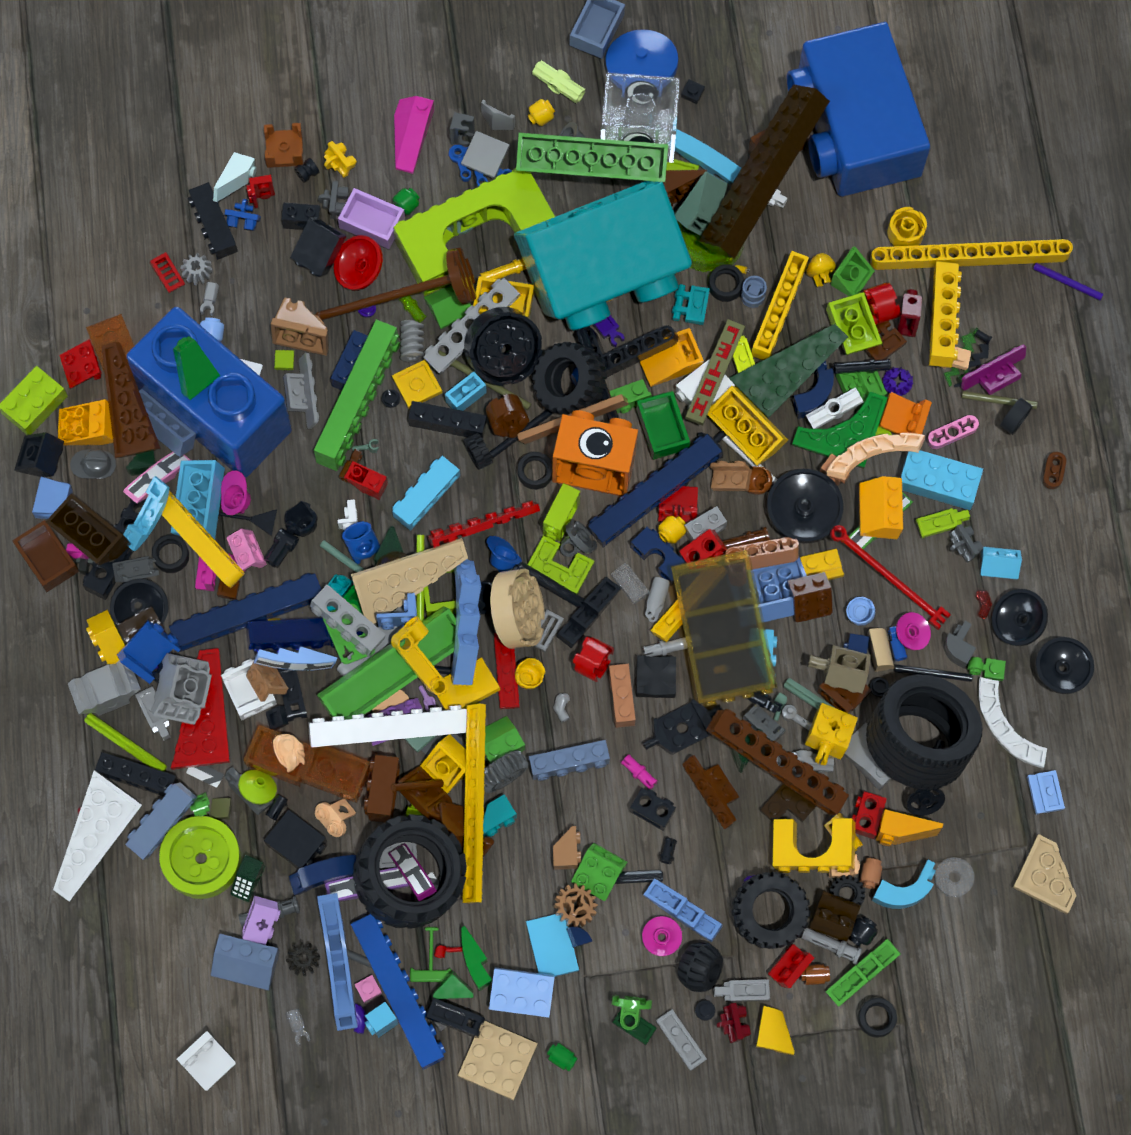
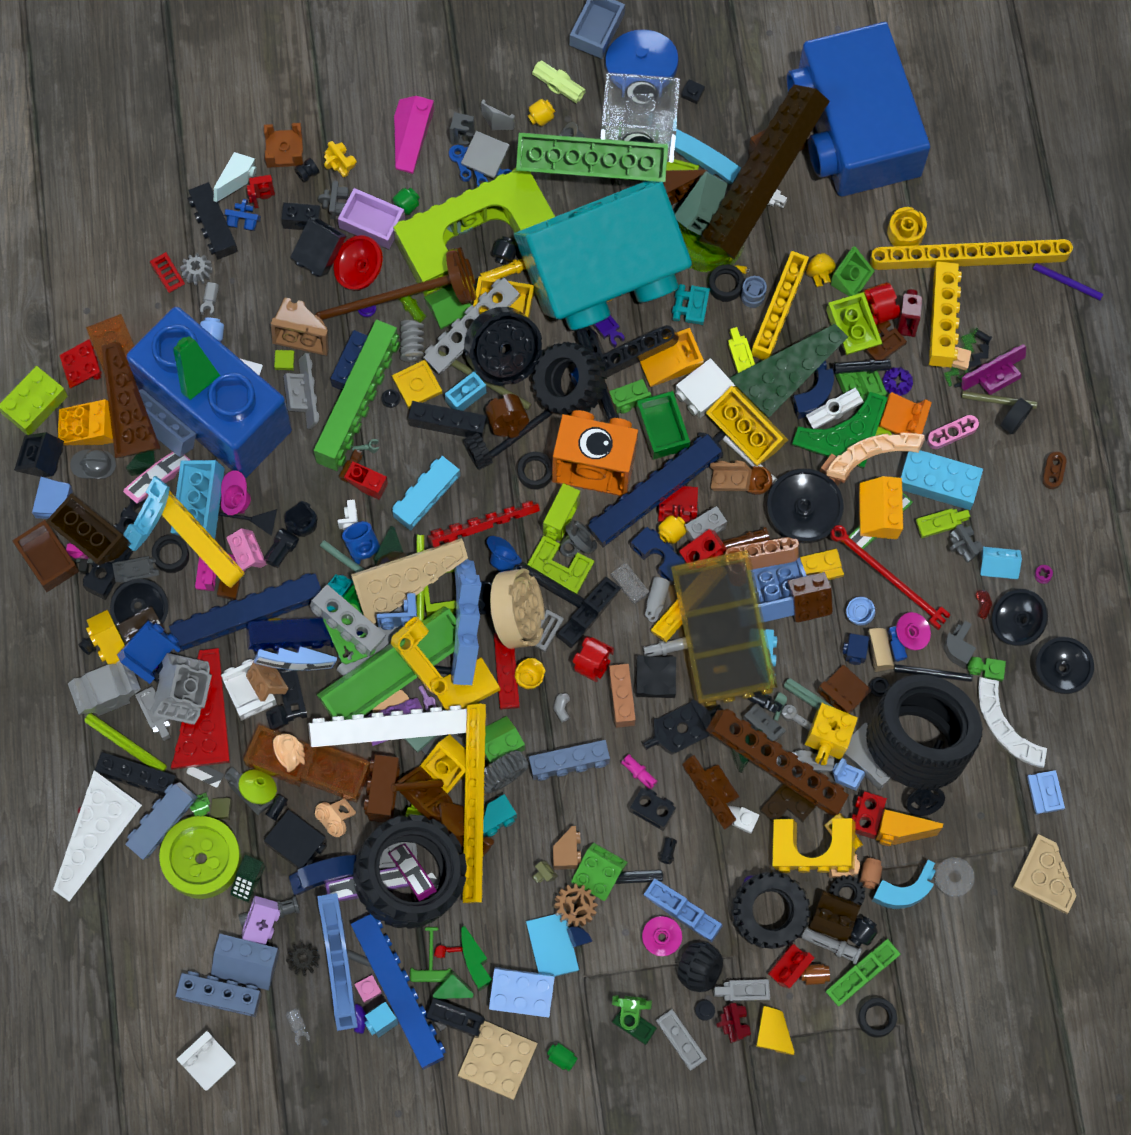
medium nougat tile [517,394,629,444] -> none
olive tile [685,319,745,426] -> none
dark tan brick [808,645,871,693] -> none
none -> black plate [78,637,96,655]
none -> sand blue brick [175,971,262,1017]
none -> black head [491,236,518,265]
none -> olive tile [532,861,558,883]
none -> white plate [728,806,759,834]
none -> light blue bracket [833,758,865,791]
none -> magenta bush [1035,565,1053,584]

